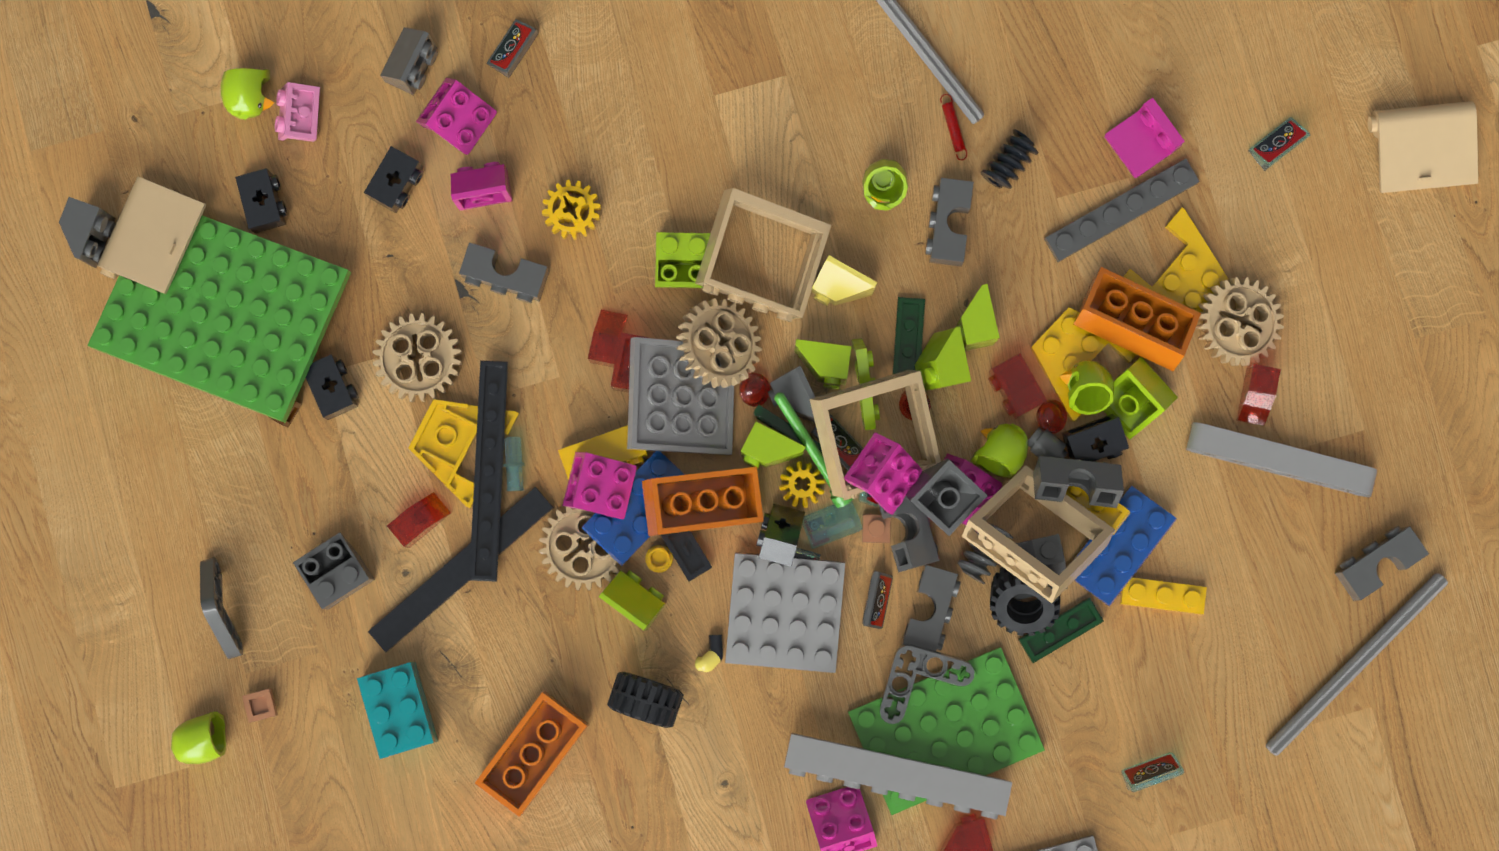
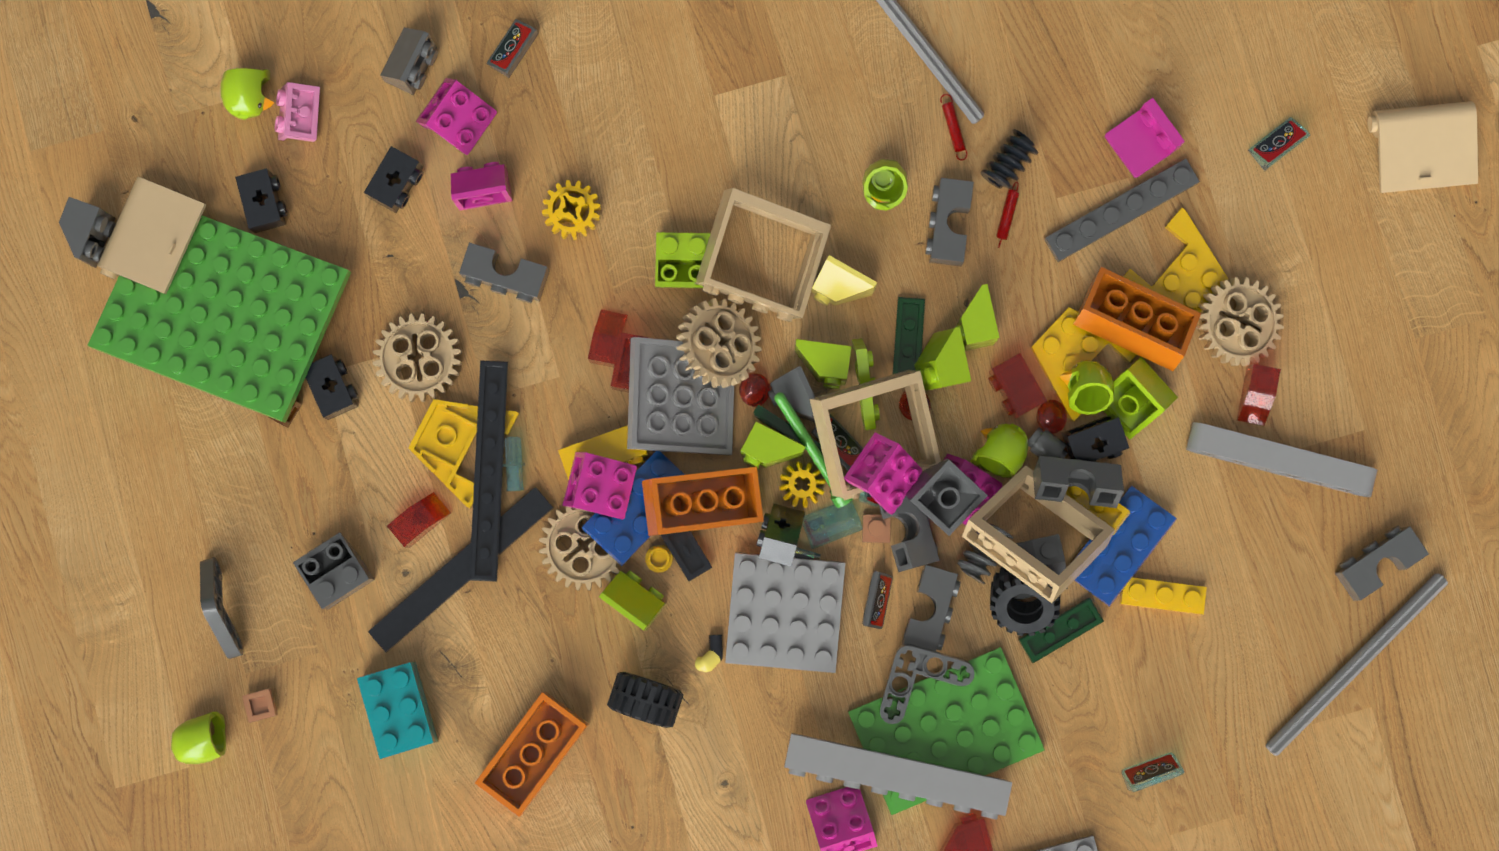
none -> red piece [996,182,1019,248]

